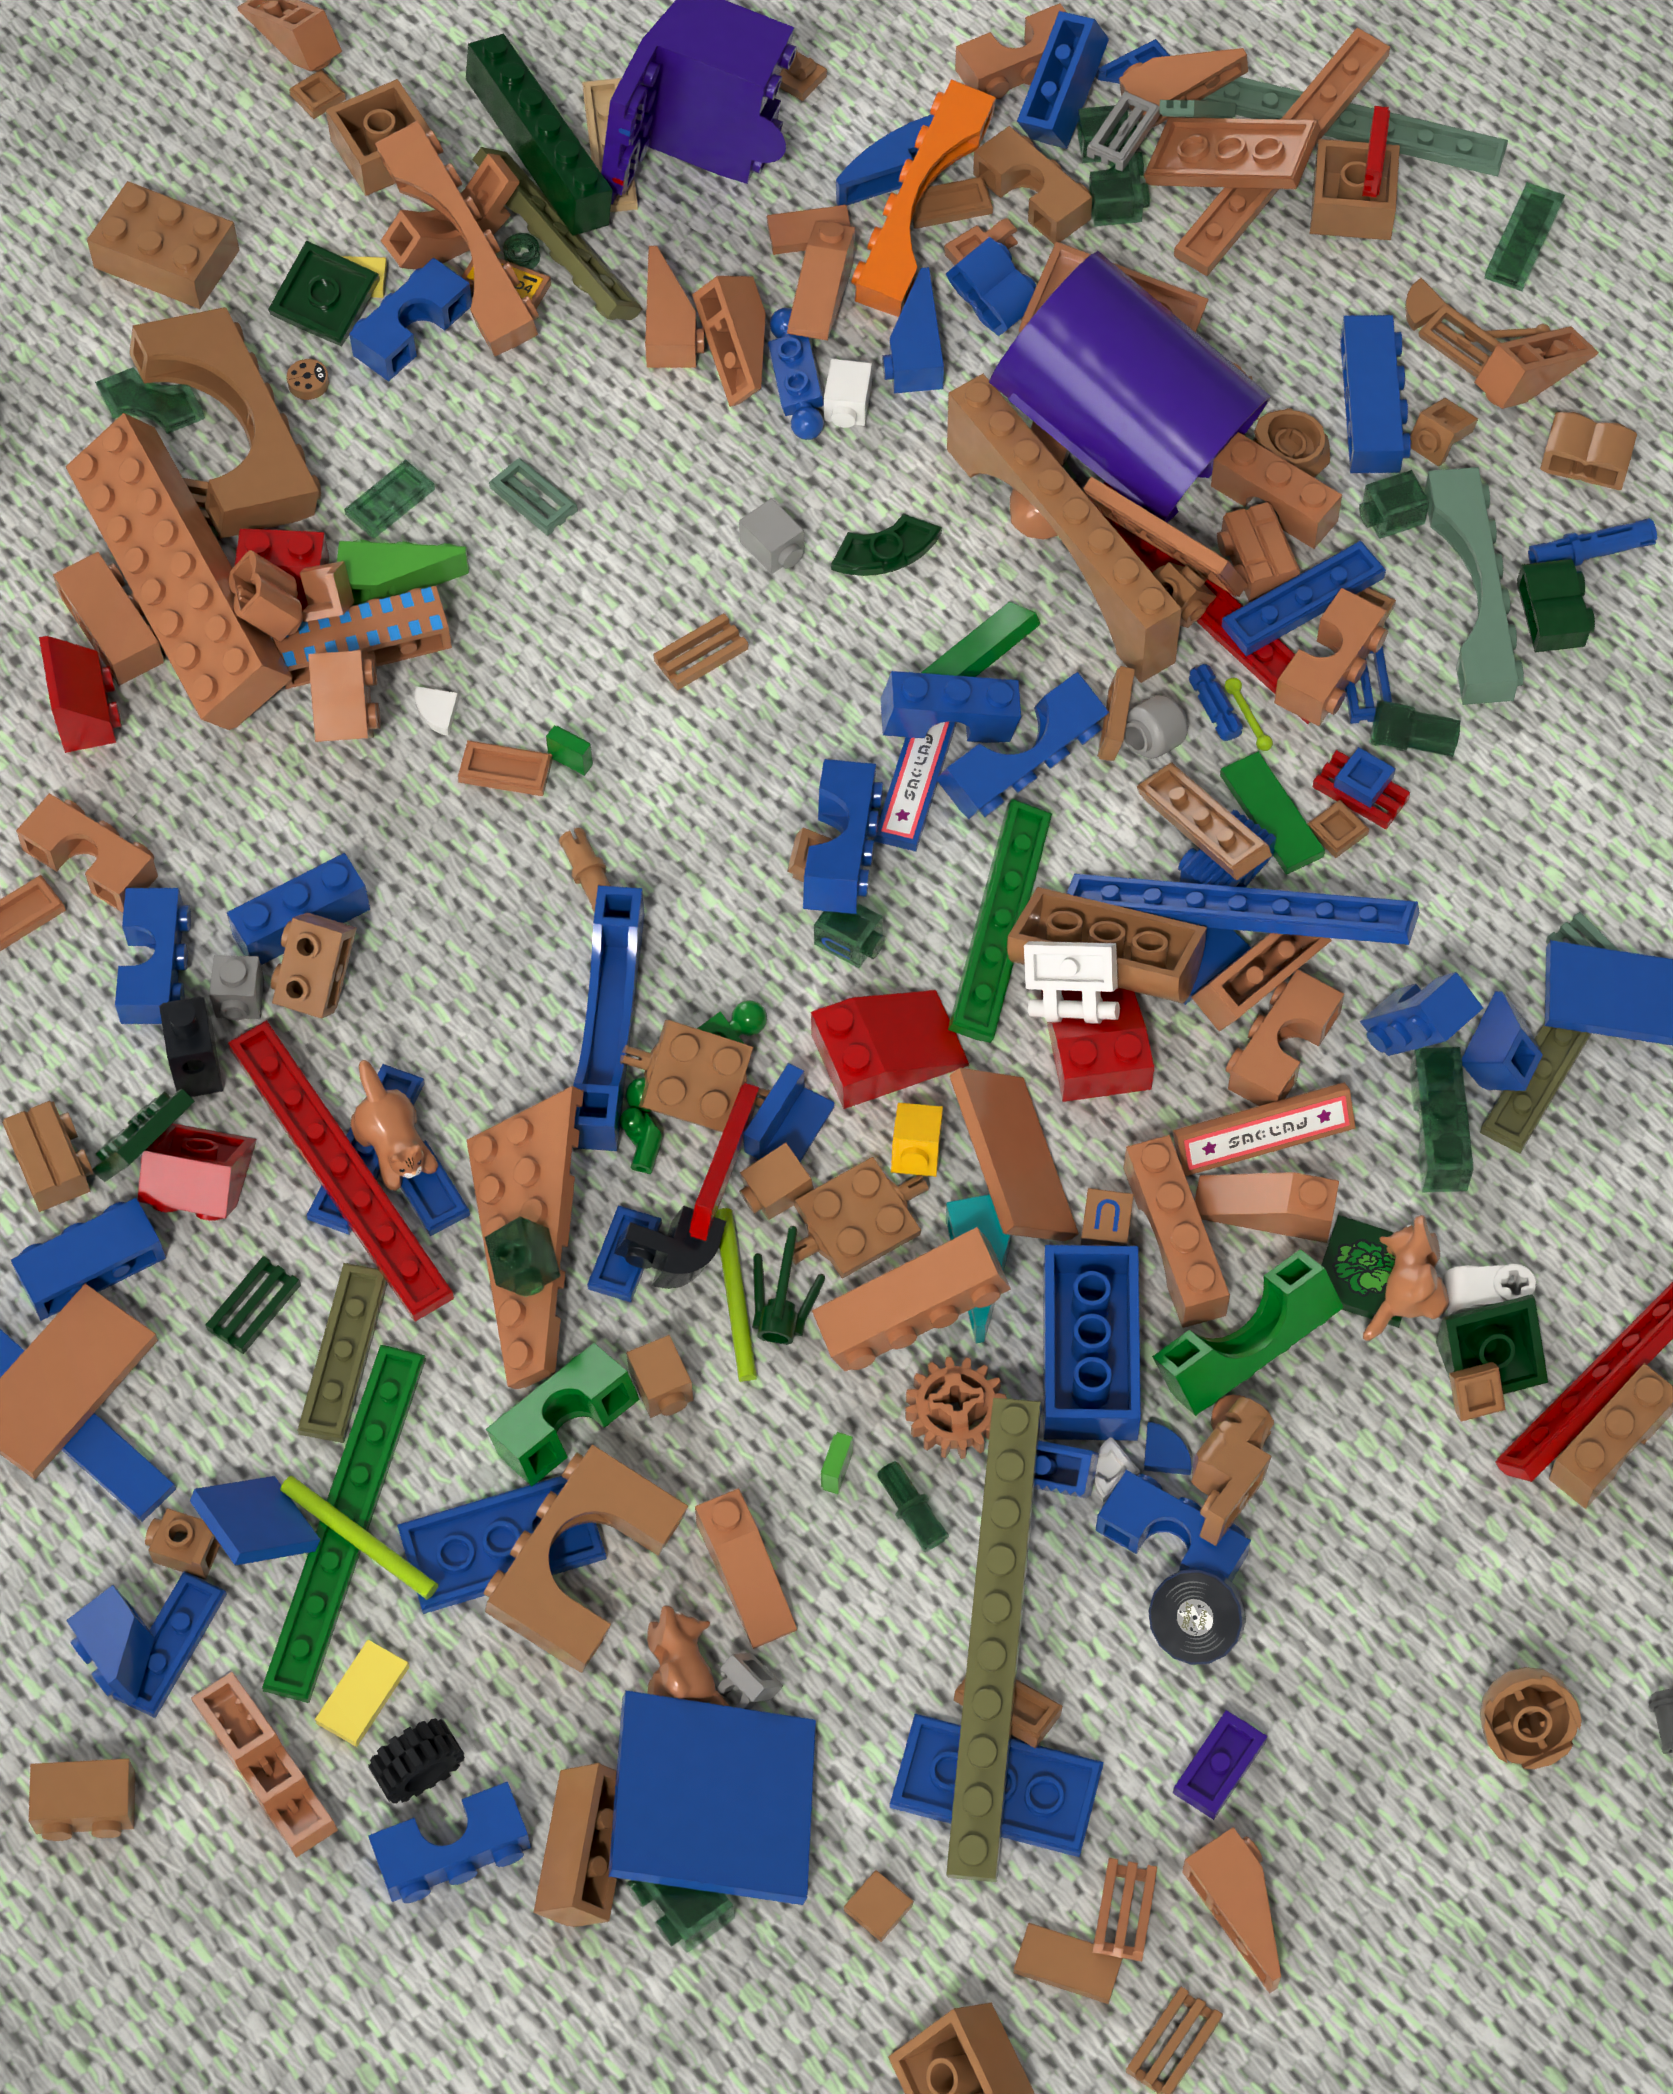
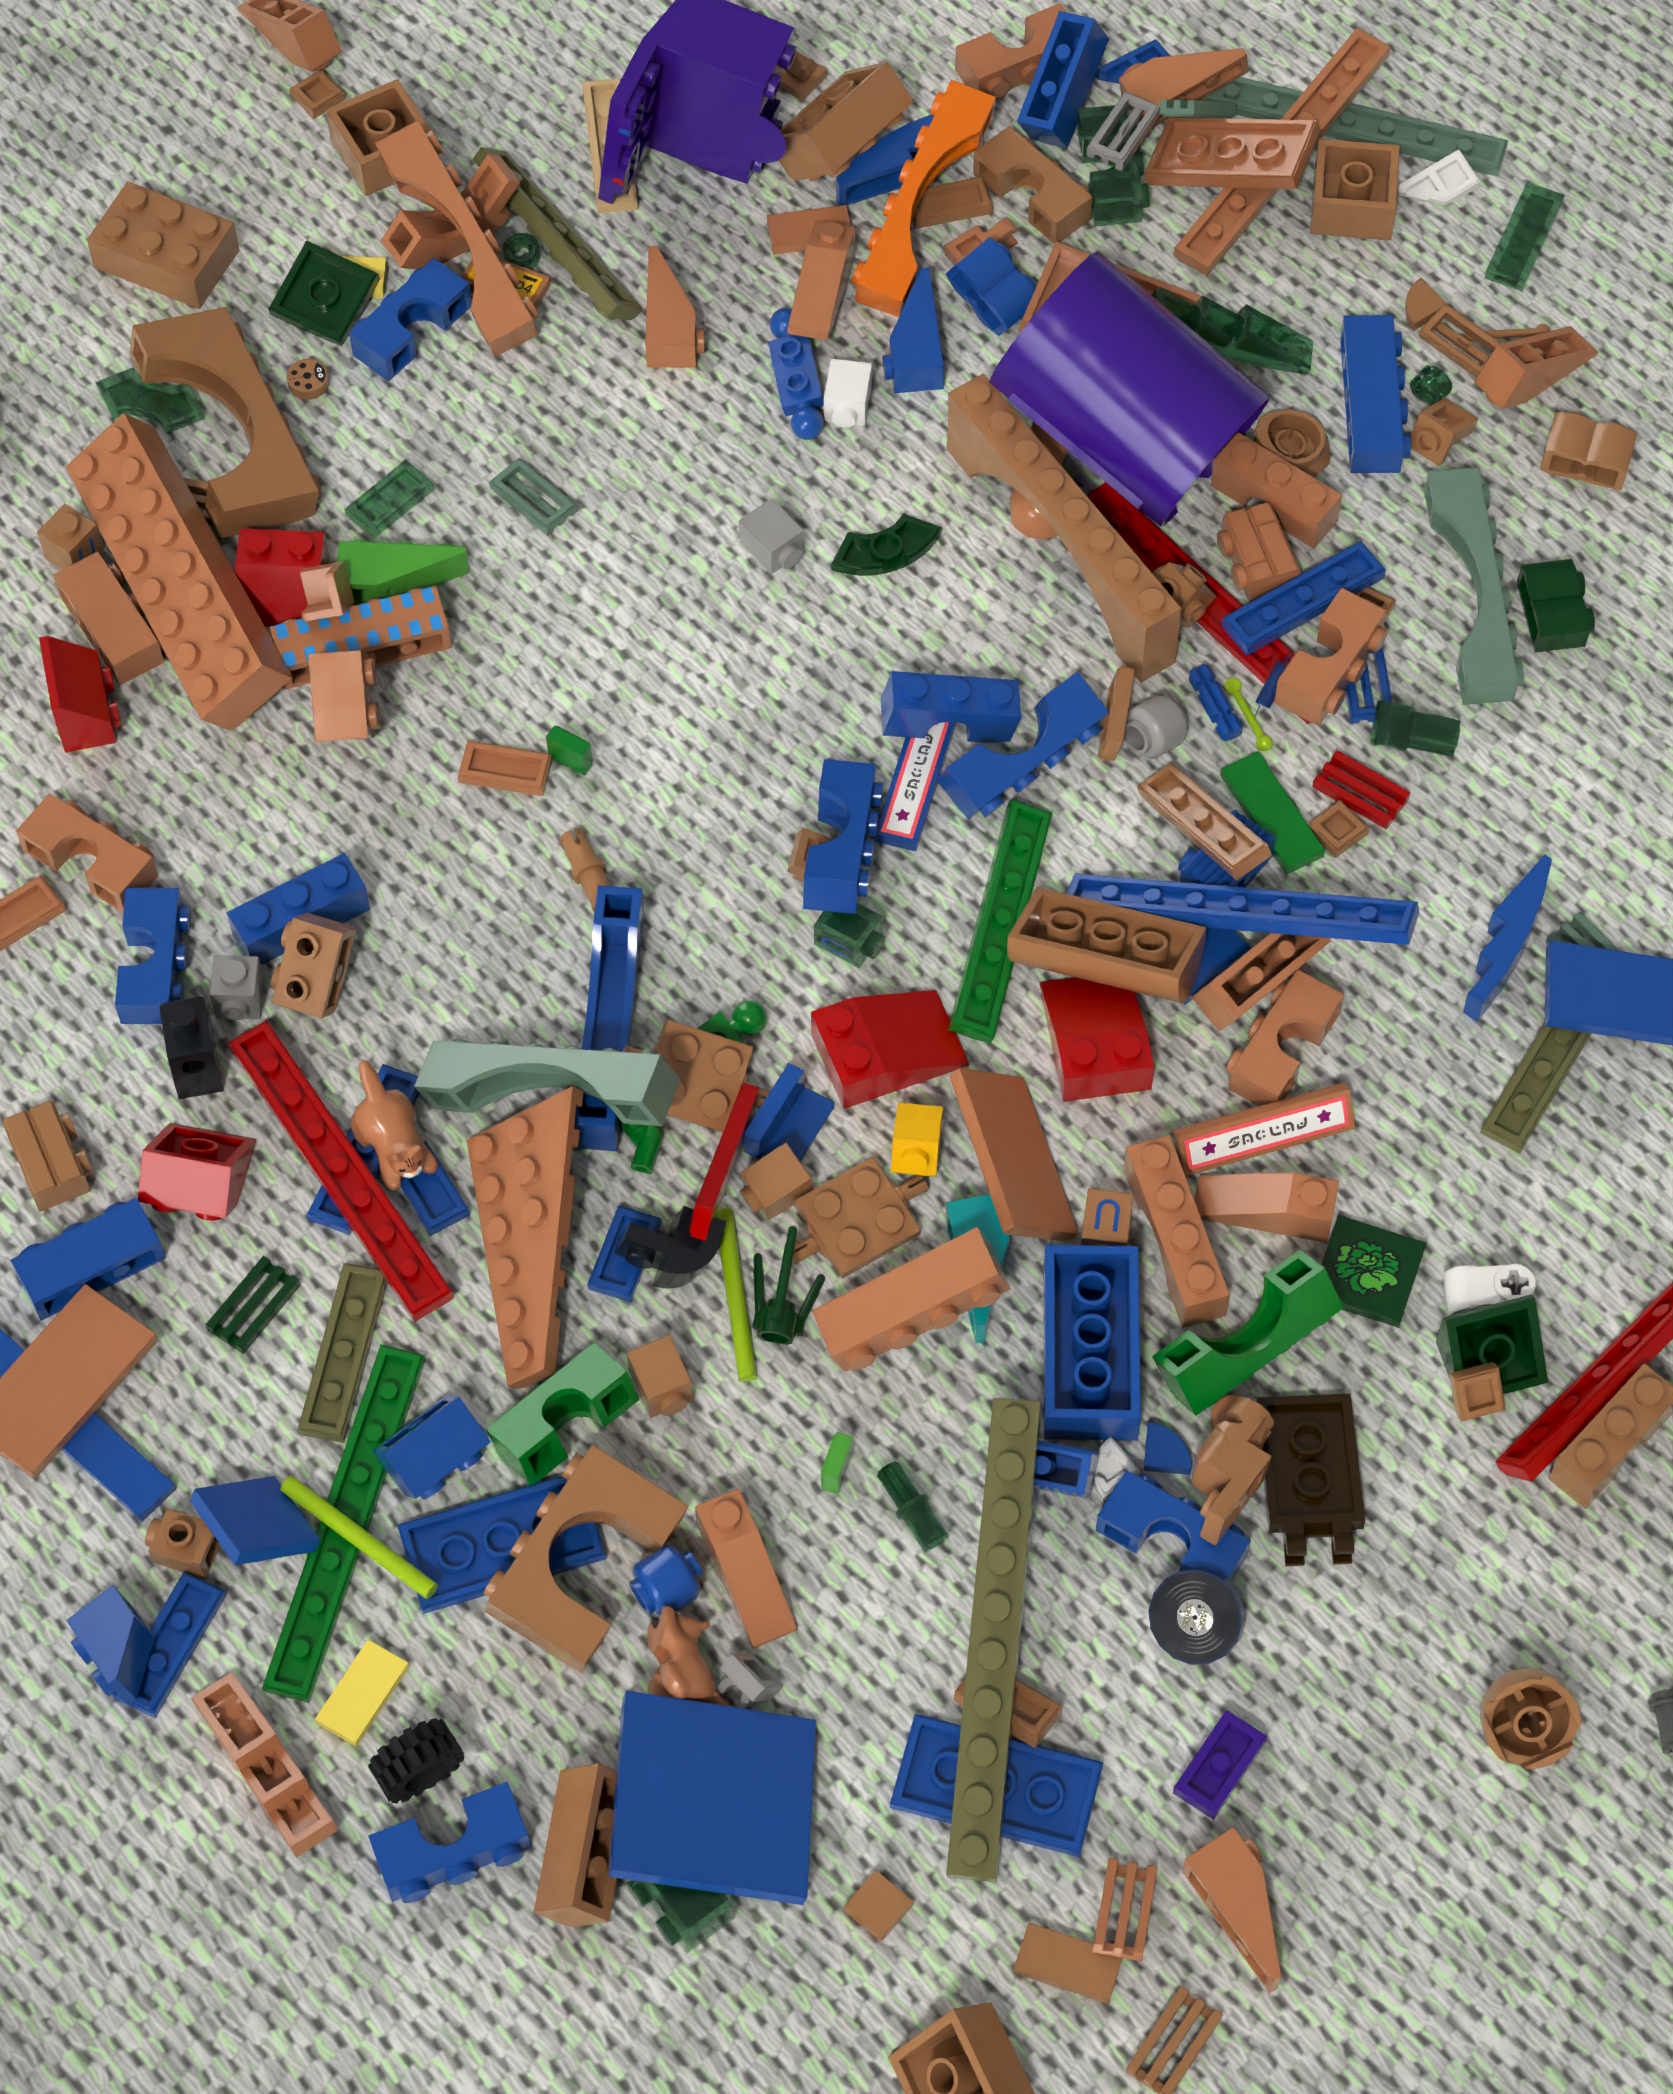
medium nougat brick [28,1759,136,1841] -> none
dark green plate [92,1088,195,1182] -> none
nougat brick [229,550,303,642] -> none
white tile [415,686,459,736] -> none
dark green brick [466,33,613,236] -> none
clear green brick [485,1216,560,1297] -> none
medium nougat tile [653,613,748,691] -> none
nougat slope [692,276,766,407] -> none
nougat gear [905,1357,1007,1459] -> none
green tile [921,601,1041,677] -> none
white plate [1024,941,1120,1024] -> none
nougat tile [1083,476,1248,597] -> none
blue tile [1334,747,1396,808] -> none
clear green brick [1359,470,1429,539] -> none
blue arch [1360,972,1483,1056] -> none
red tile [1362,106,1390,197] -> none
nougat animal [1363,1215,1449,1341] -> none
clear green arch [1409,1047,1474,1193] -> none
blue slope [1460,991,1543,1091] -> none
blue pin [1528,518,1657,566] -> none
none -> medium nougat brick [37,503,104,569]
none -> blue brick [373,1394,491,1500]
none -> sand green arch [414,1039,680,1126]
none -> blue head [629,1545,703,1615]
none -> medium nougat brick [778,61,914,182]
none -> clear green slope [1151,287,1313,375]
none -> blue piece [1255,653,1291,717]
none -> dark brown tile [1256,1394,1365,1567]
none -> white tile [1397,149,1480,205]
none -> clear green bush [1410,365,1452,406]
none -> blue slope [1463,854,1552,1022]

